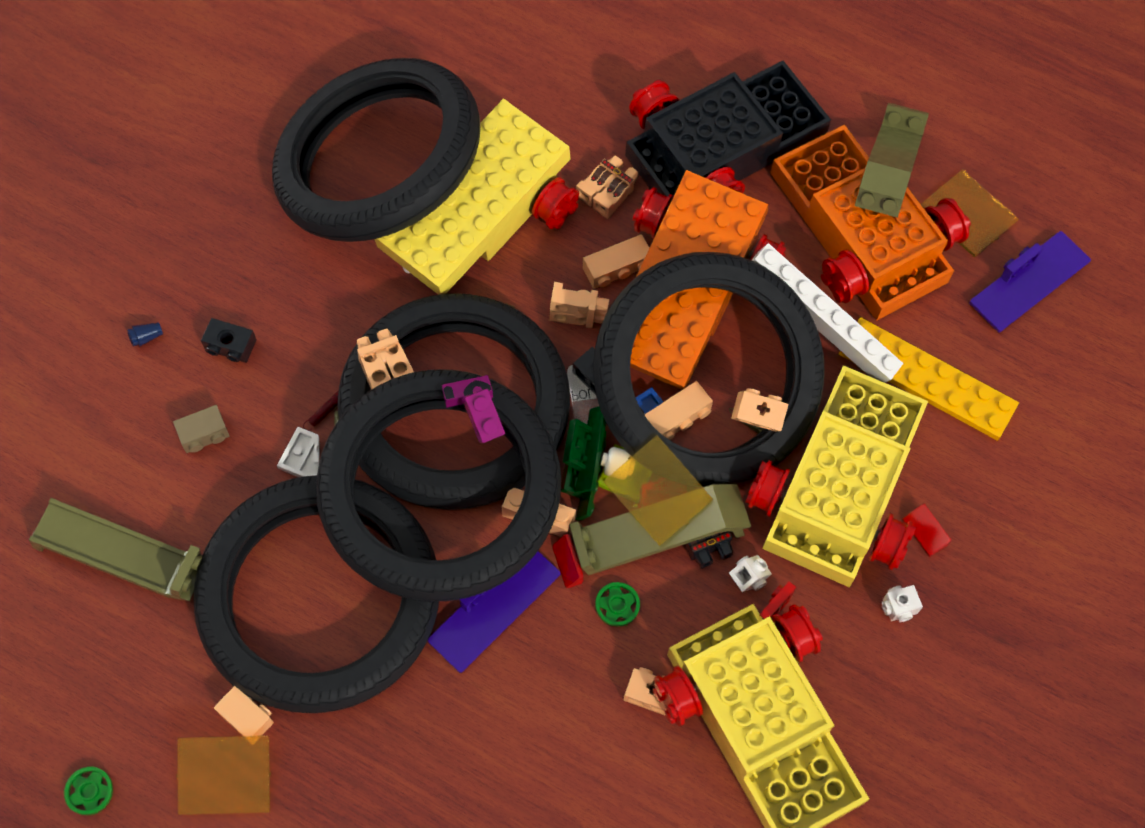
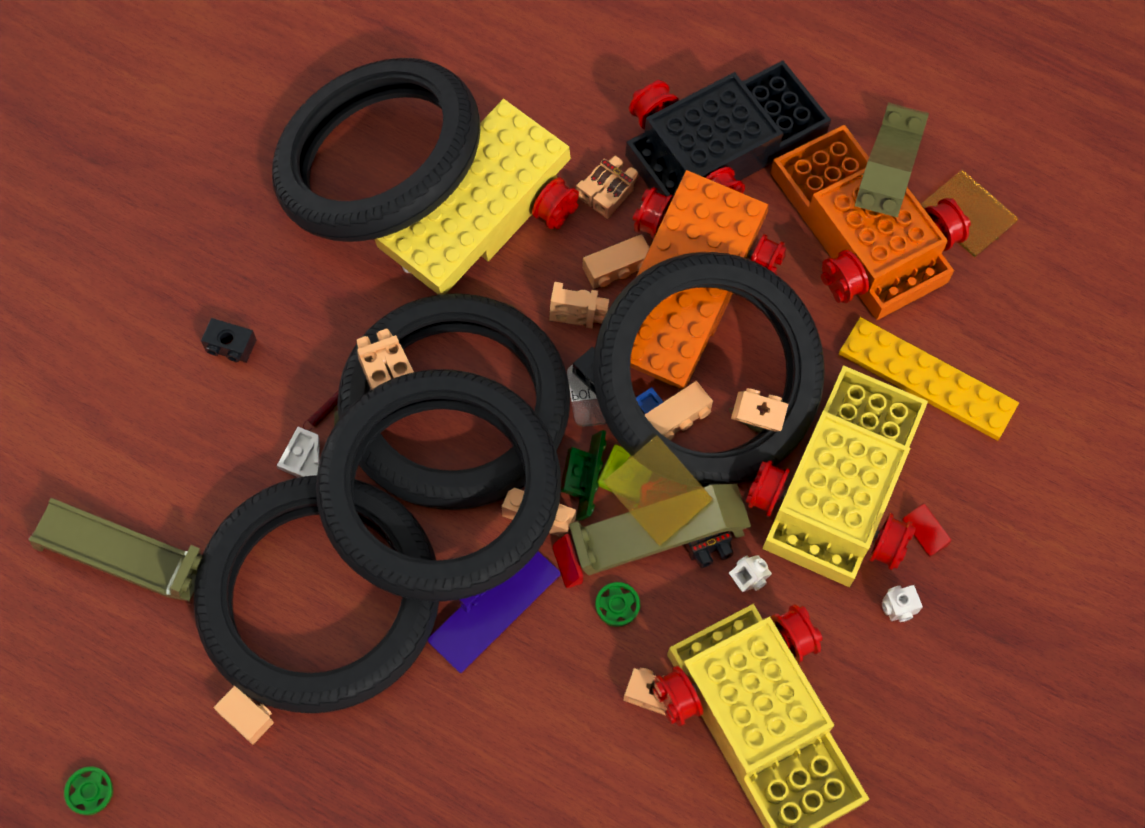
dark blue cone [127,322,163,347] -> none
dark tan brick [173,405,230,453] -> none
clear yellow piece [176,736,271,815] -> none
magenta slope [442,375,493,407] -> none
magenta brick [462,389,505,443] -> none
dark green bracket [562,406,606,494] -> none
white head [600,447,636,480] -> none
white brick [751,243,904,383] -> none
red wing [759,581,796,619] -> none
dark purple bracket [969,231,1091,333] -> none

